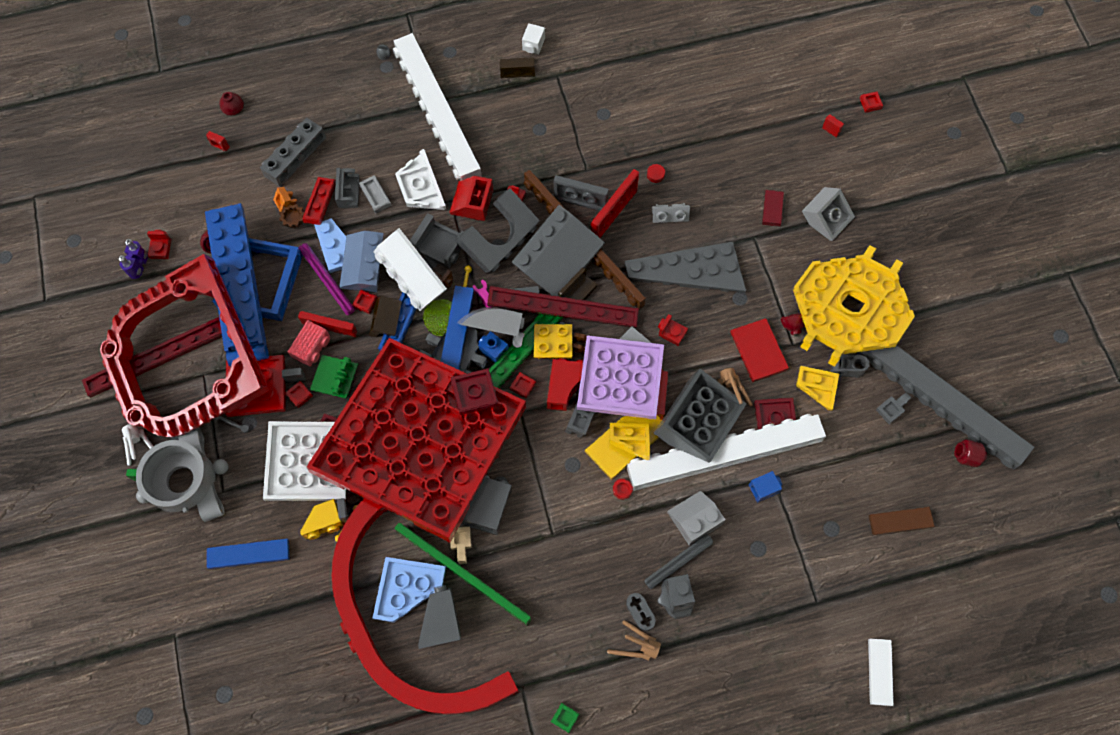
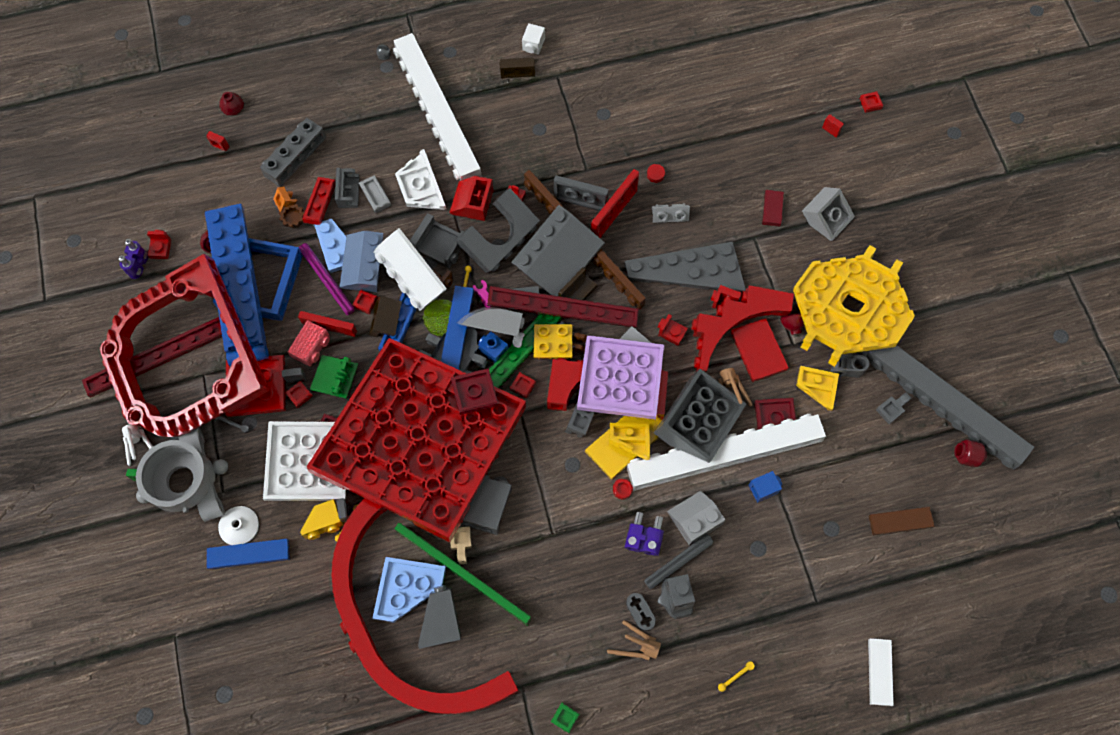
none -> white dish [218,506,259,545]
none -> dark purple piece [624,512,664,556]
none -> red arch [691,285,794,373]
none -> red bracket [711,285,741,309]
none -> yellow hinge [718,662,755,692]

